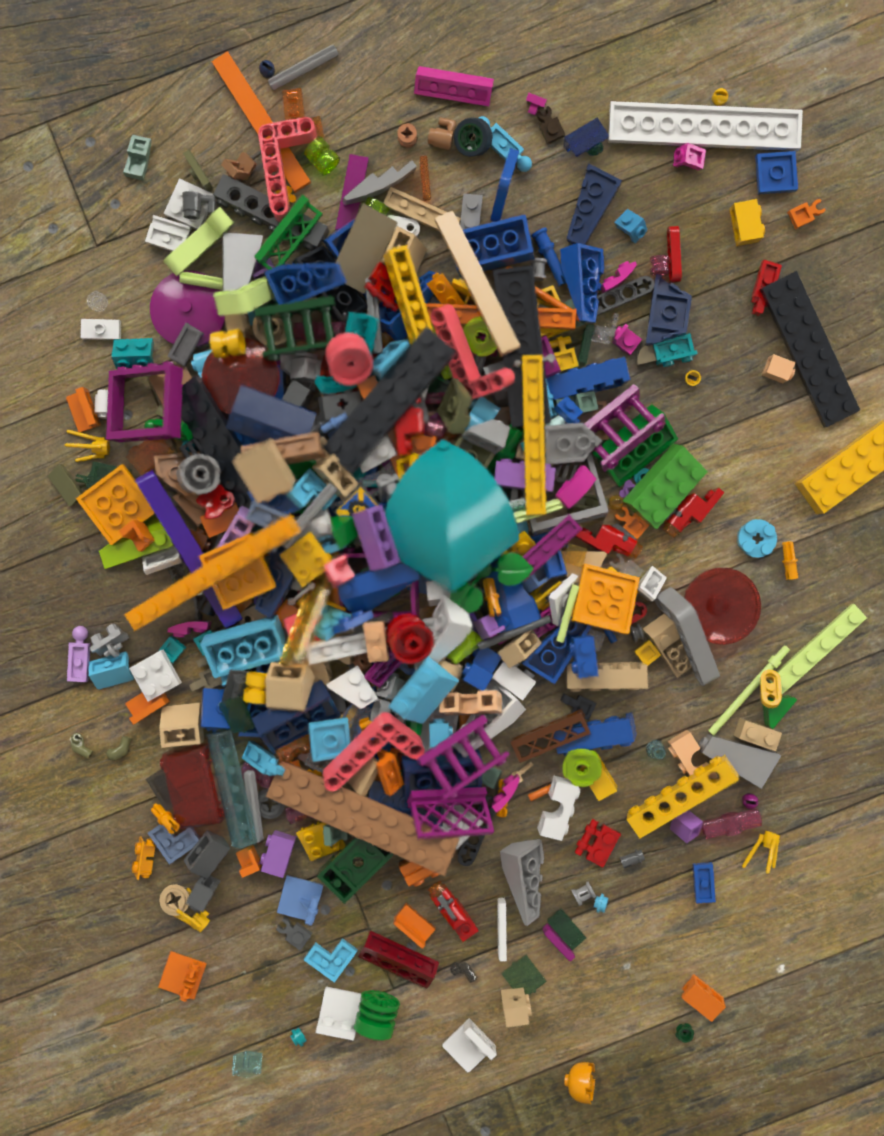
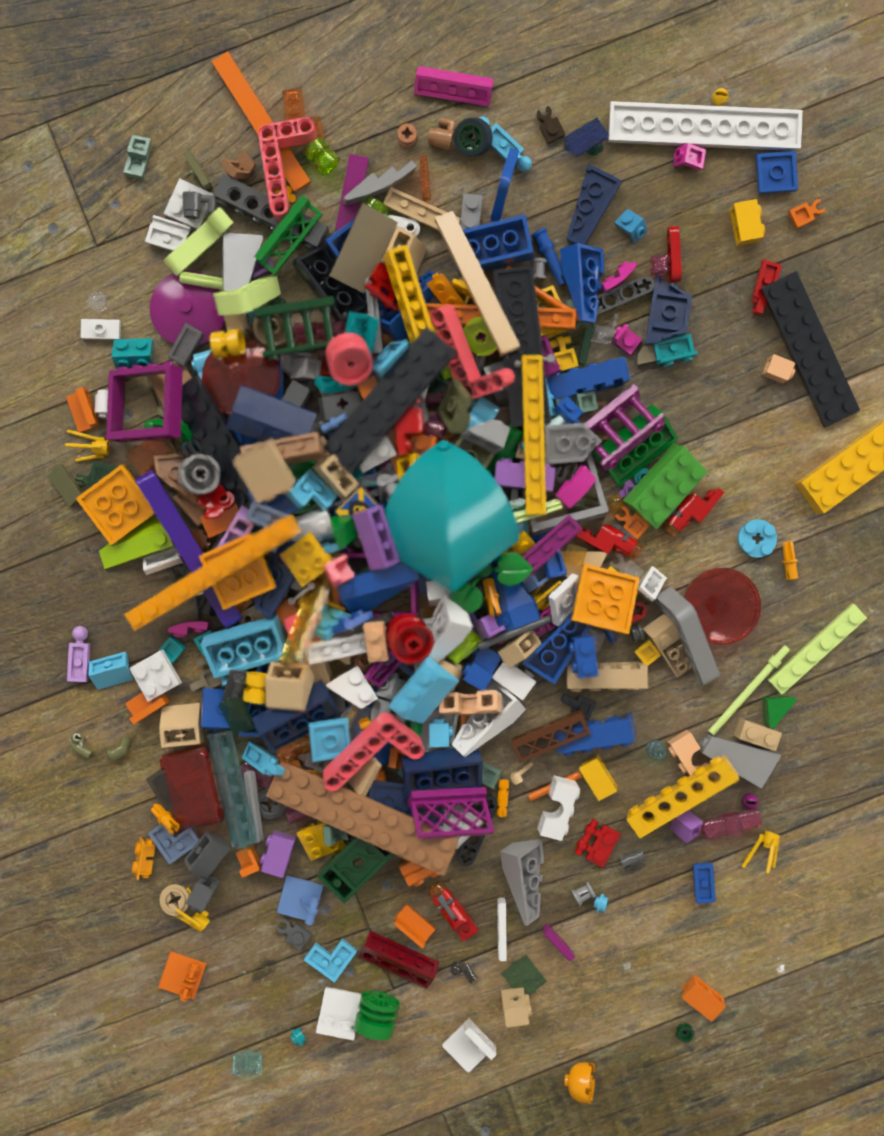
light grey hips [90,623,129,658] -> none
orange panel [119,519,155,552] -> none
dark blue hinge [259,60,275,78] -> none
blue wedge [264,263,346,305] -> none
light grey axle [268,45,338,90] -> none
light grey axle [281,483,337,549] -> none
orange panel [376,749,404,796] -> none
magenta fence [416,715,510,801] -> none
dark pink slope [492,773,520,813] -> none
dark pink tile [526,93,547,116] -> none
clear green tile [547,908,586,950] -> none
yellowish green bar [556,584,580,643] -> none
lime plate [562,749,602,787] -> none
yellow hinge [685,370,701,386] -> none
yellow plate [760,670,782,708] -> none

